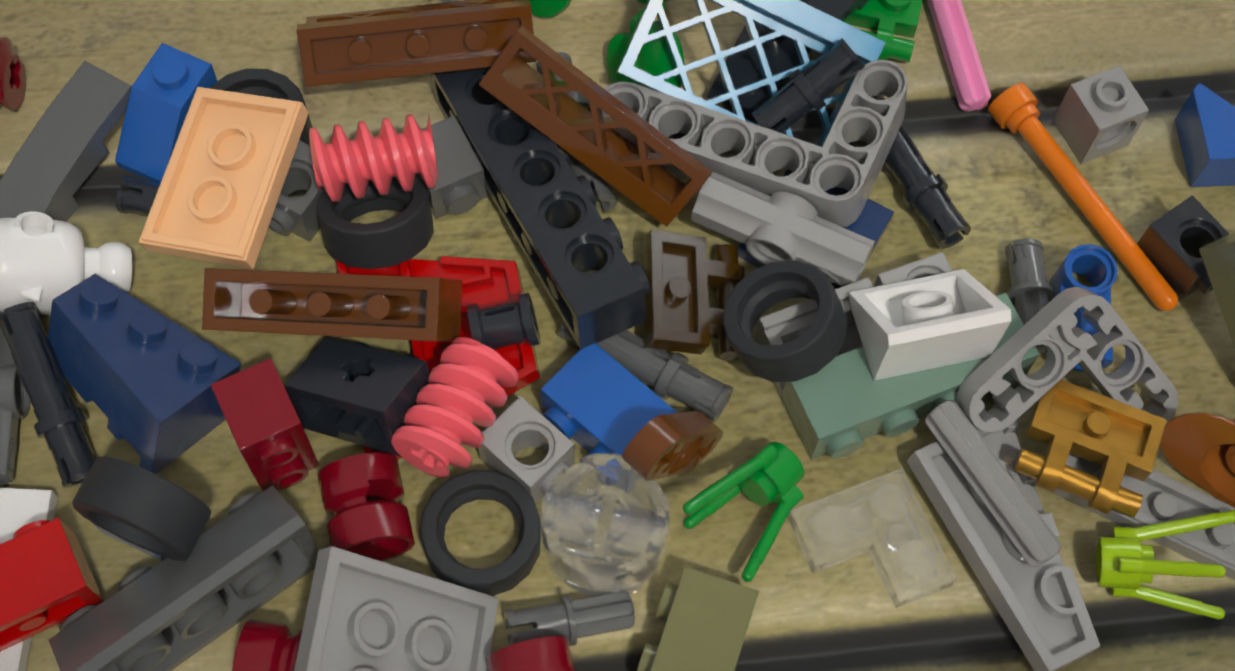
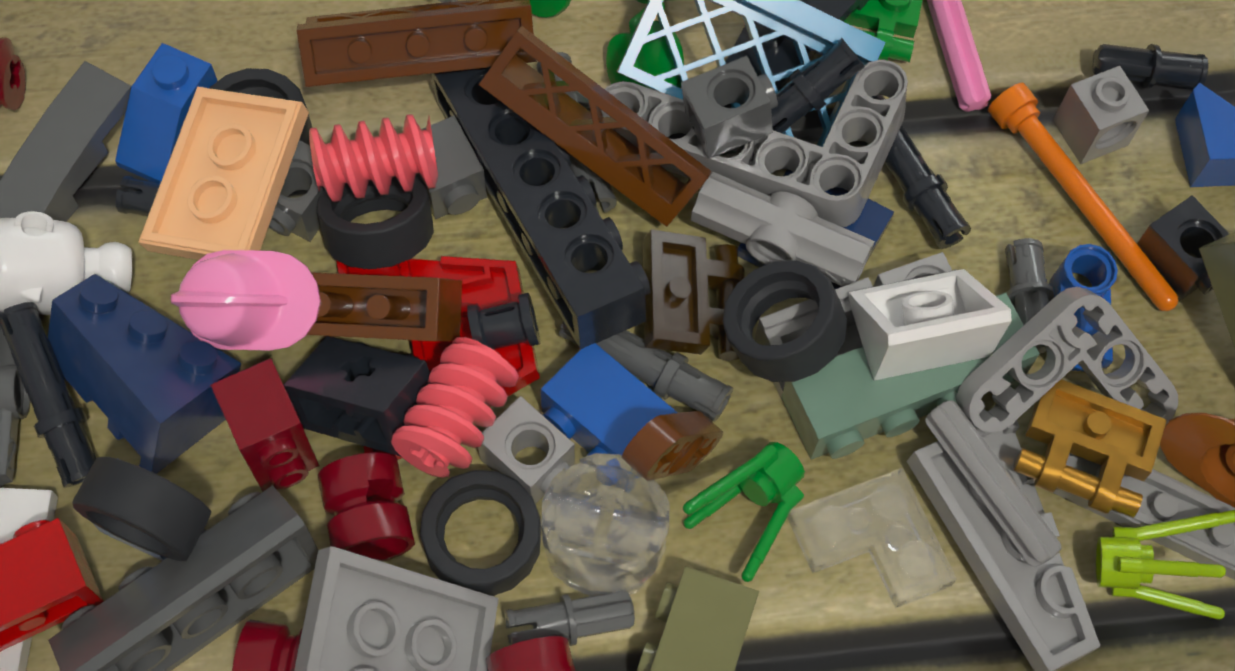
none -> bright pink piece [171,250,321,351]
none -> dark grey brick [681,56,778,159]
none -> black axle [1092,44,1209,90]

